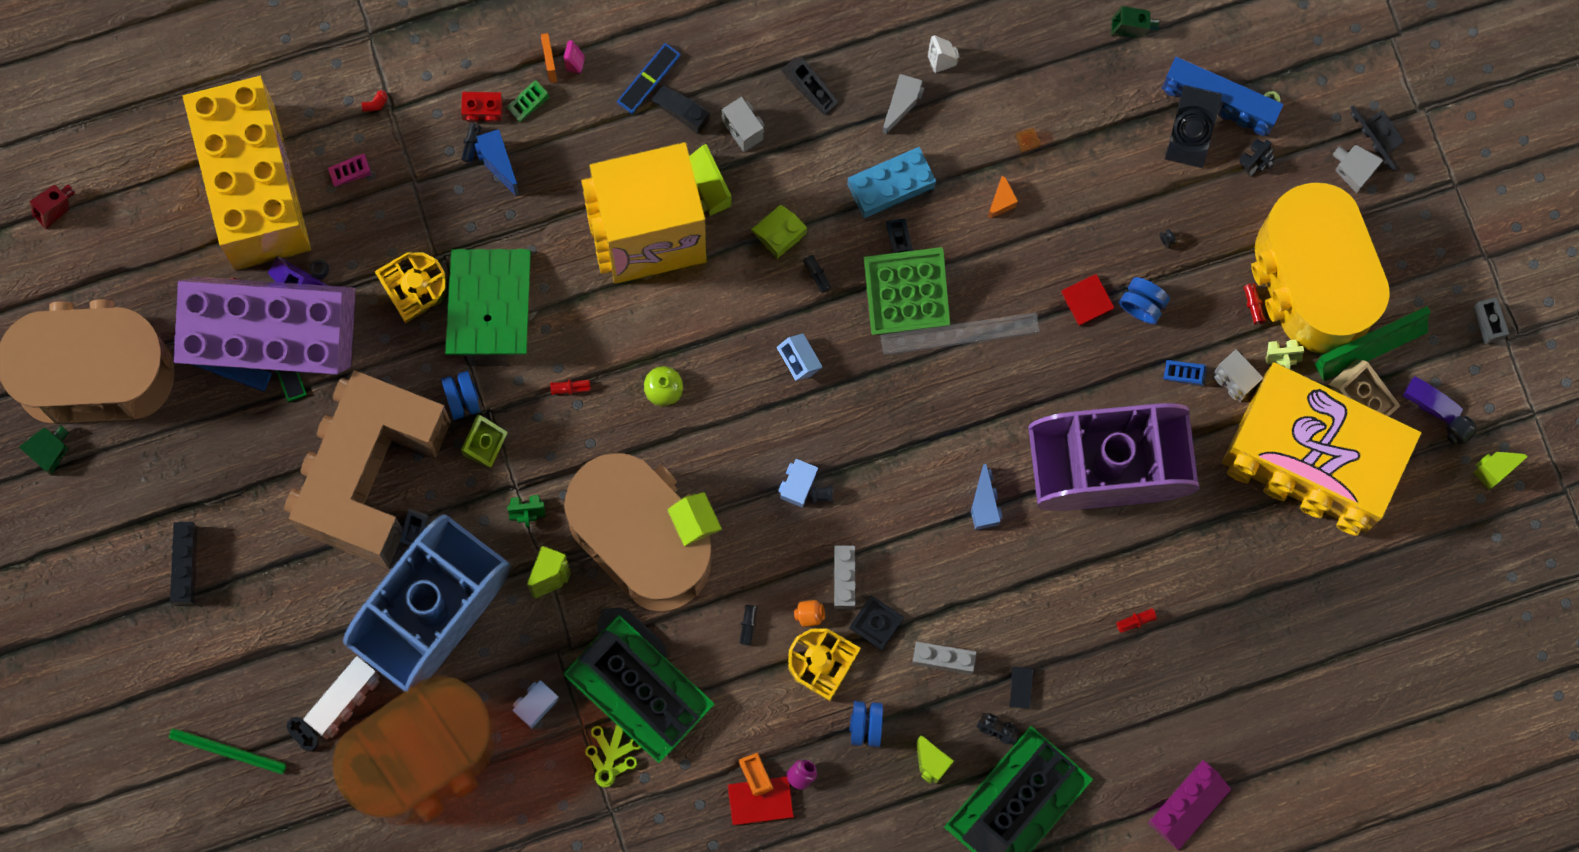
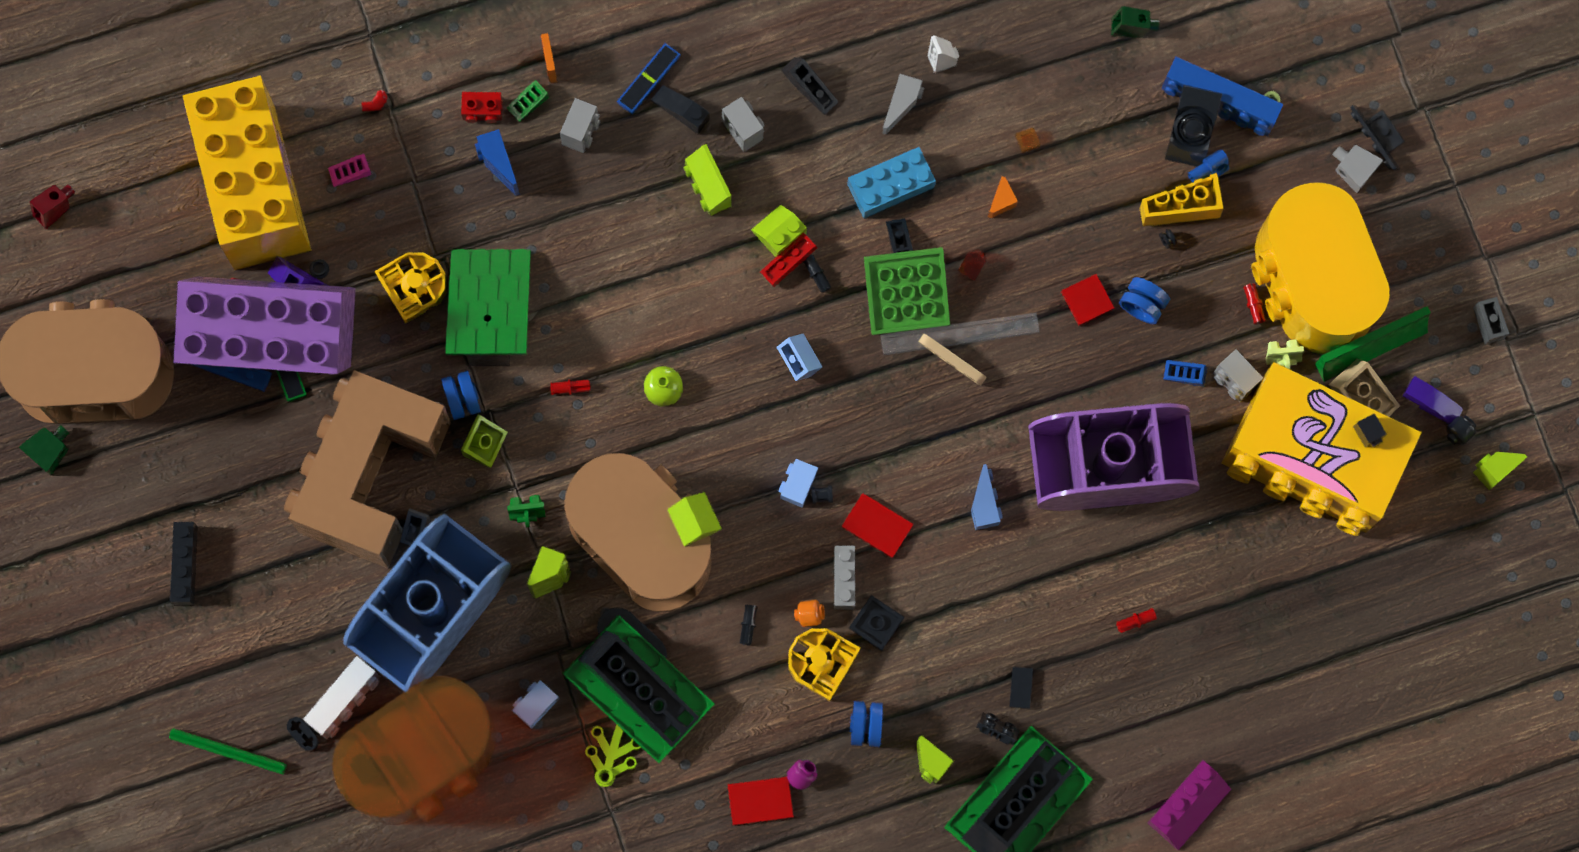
black axle [461,123,481,163] -> none
dark pink slope [564,40,585,74] -> none
yellow brick [581,142,706,284] -> none
orange tile [739,752,773,797] -> none
light grey brick [912,642,976,675] -> none
black hips [1239,139,1274,177] -> none
none -> light grey brick [560,98,600,153]
none -> red plate [760,232,818,287]
none -> red tile [841,493,914,559]
none -> tan beam [918,334,987,386]
none -> clear red plate [958,250,987,281]
none -> yellow wedge [1140,173,1223,226]
none -> blue piece [1188,150,1229,183]
none -> black brick [1353,413,1387,448]

